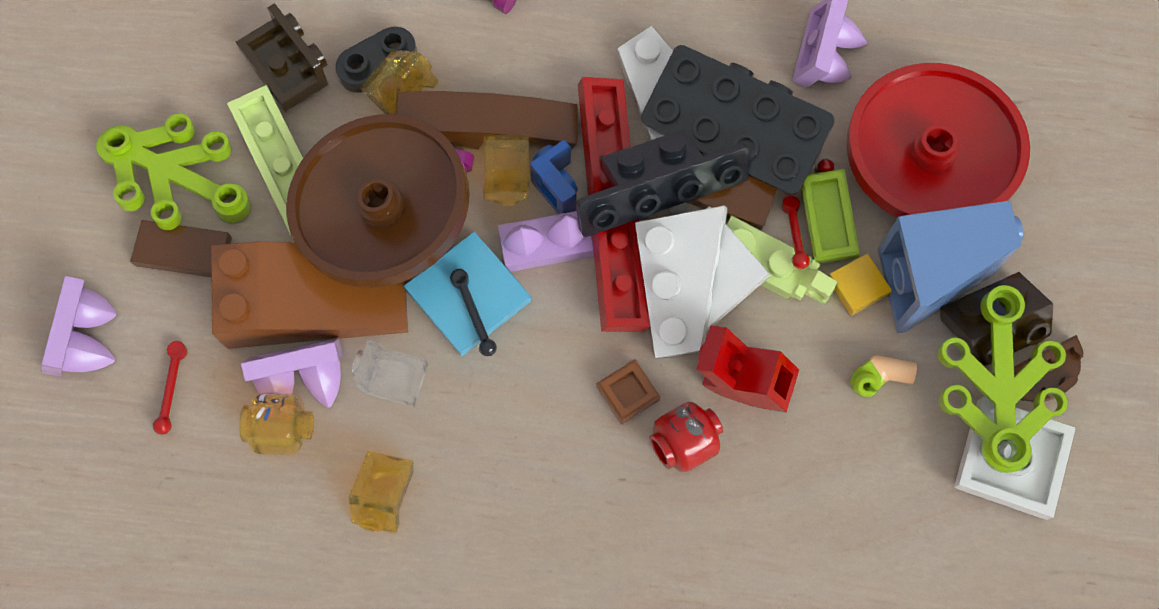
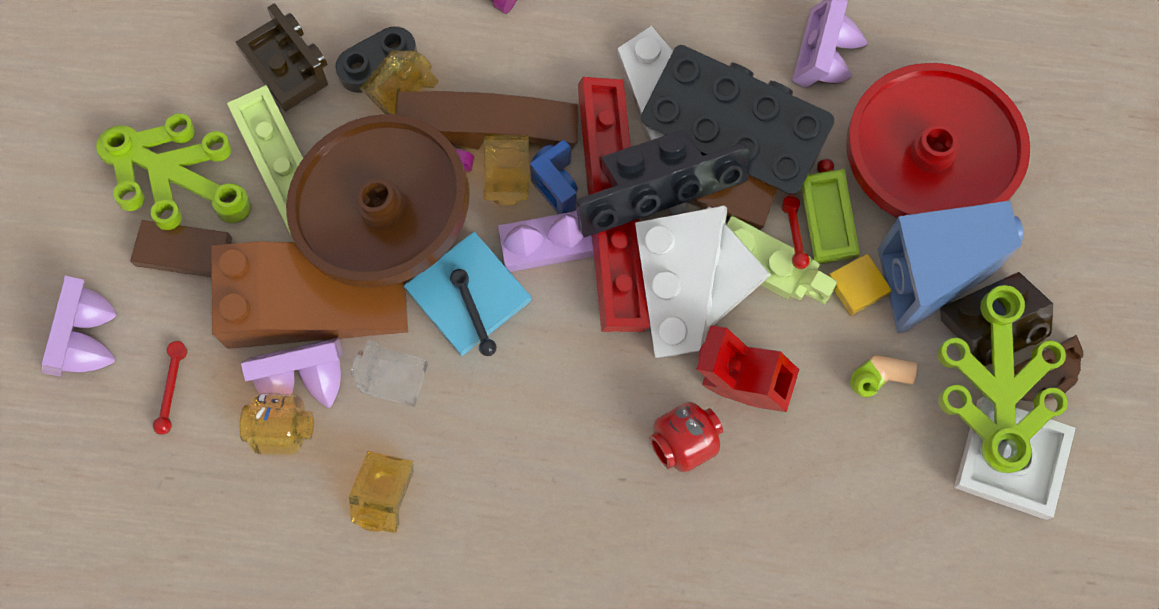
dark orange tile [596,359,661,425] -> none

